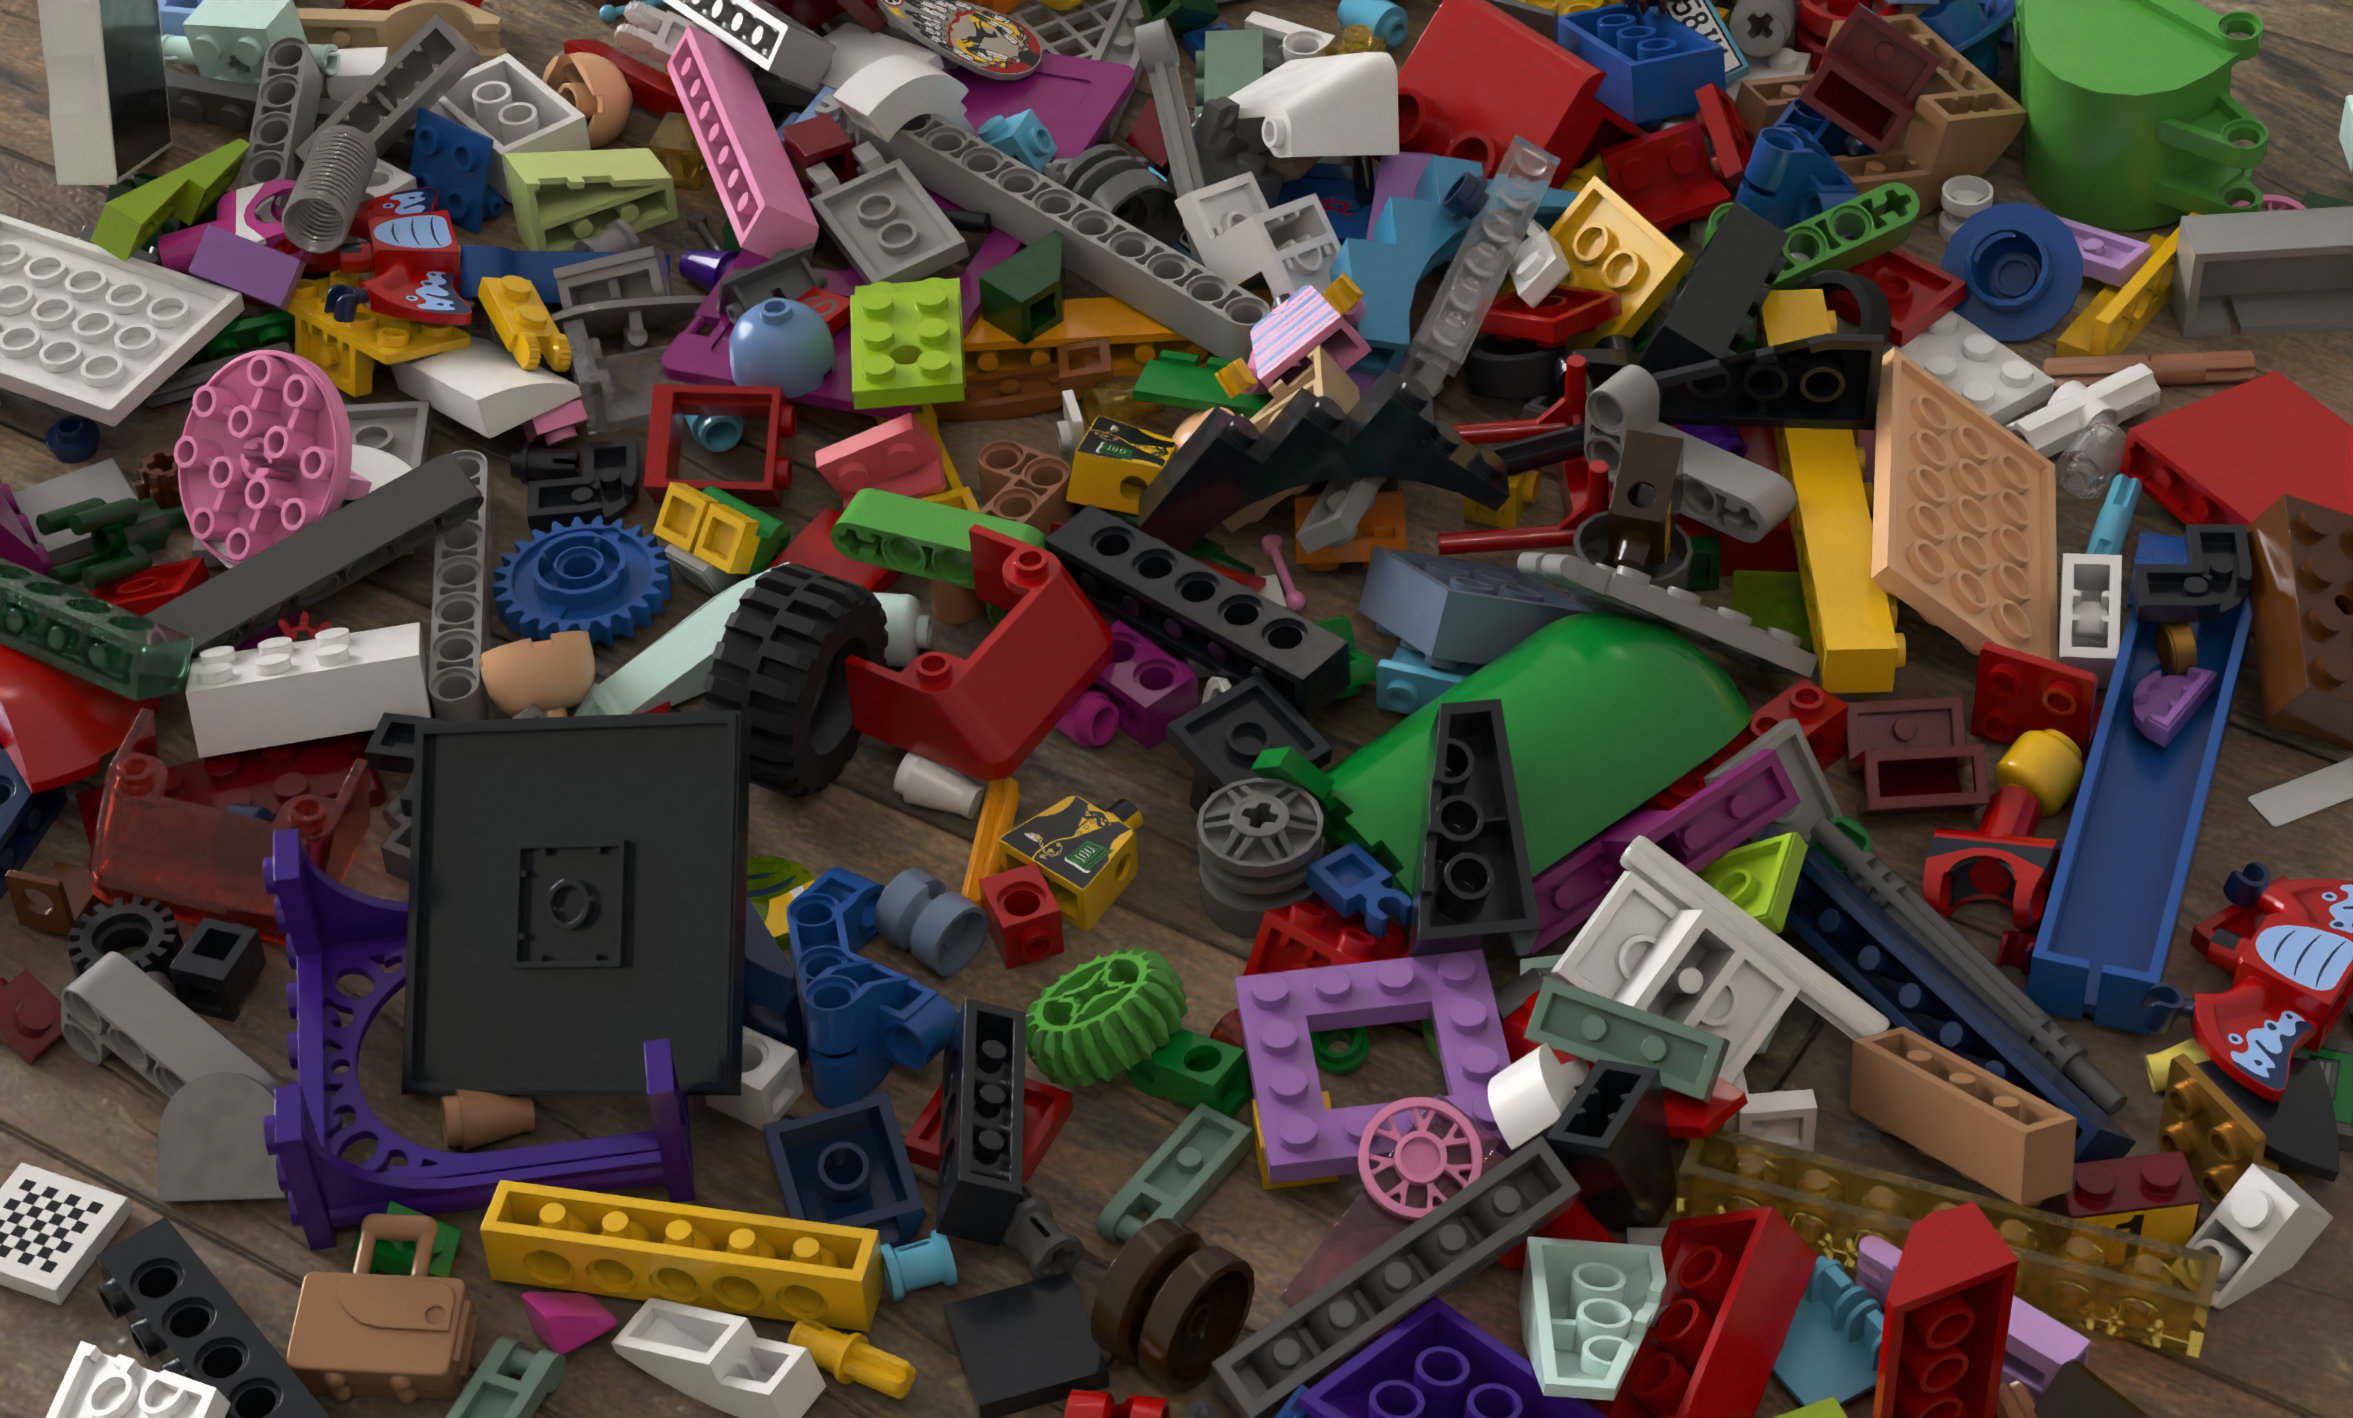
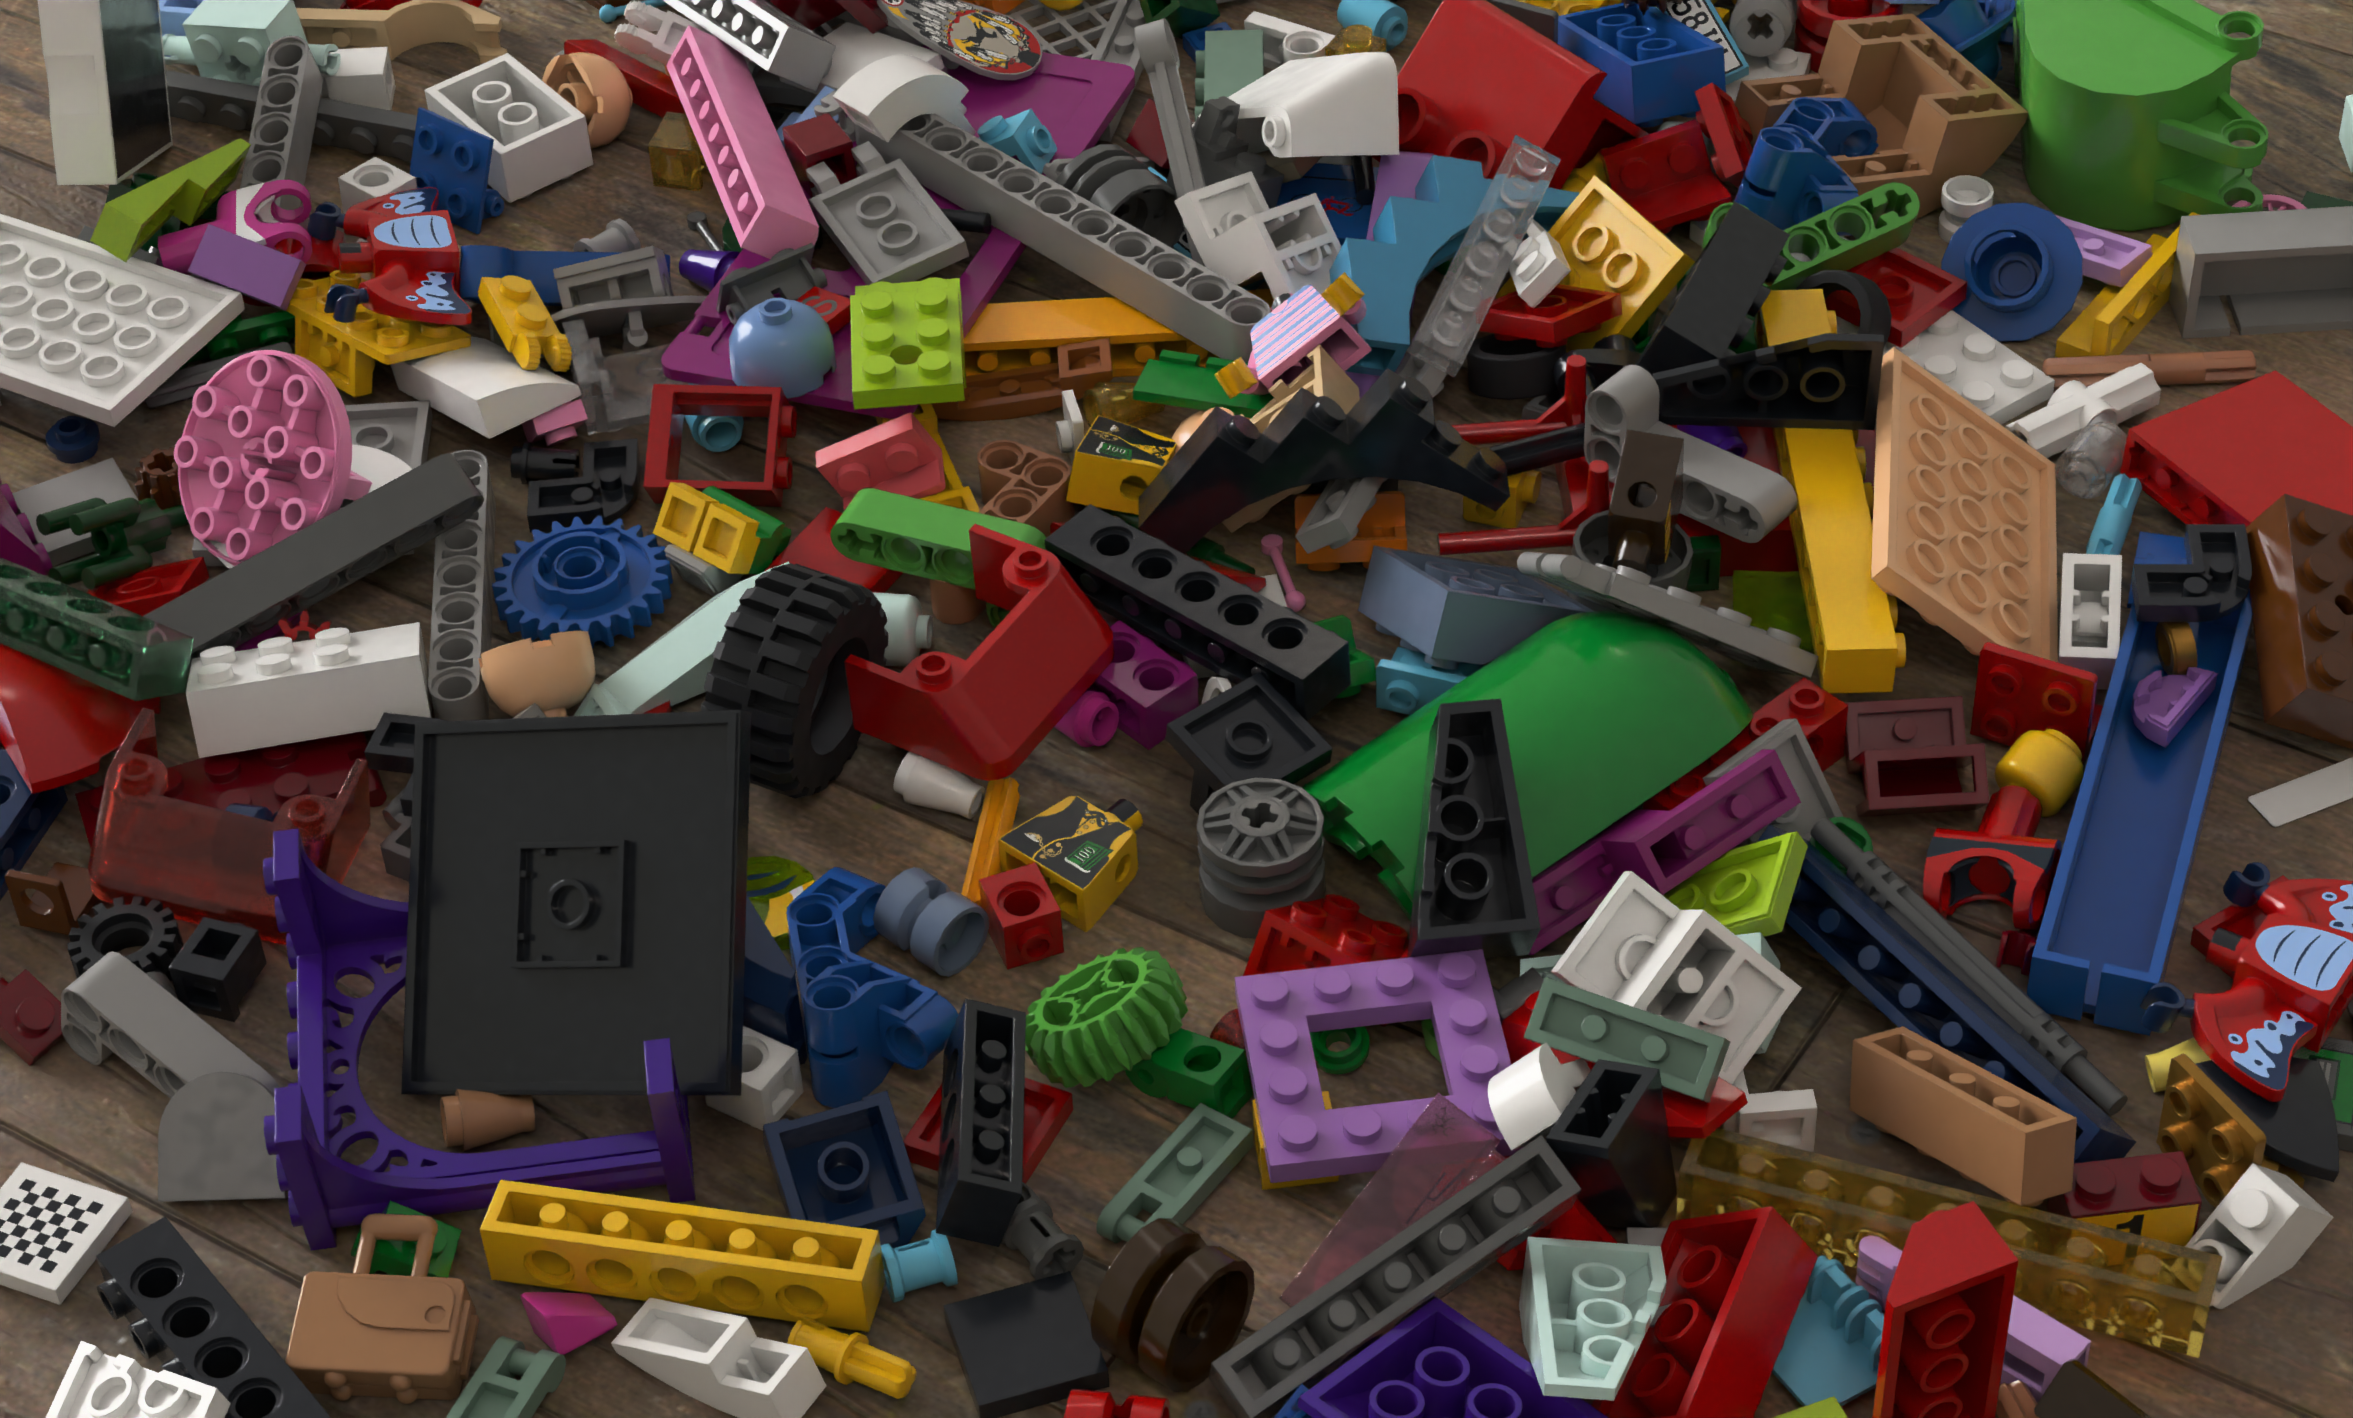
light grey piece [282,124,377,254] -> none
light grey brick [294,14,483,174] -> none
yellowish green wedge [503,148,679,252] -> none
dark green slope [978,230,1066,345] -> none
green tile [1251,746,1335,802] -> none
blue plate [1306,841,1413,938] -> none
bright pink wheel [1358,1097,1483,1221] -> none
dark blue plate [1442,171,1490,222] -> none
white axle [1620,835,1890,1040] -> none
dark red piece [1798,2,1942,156] -> none

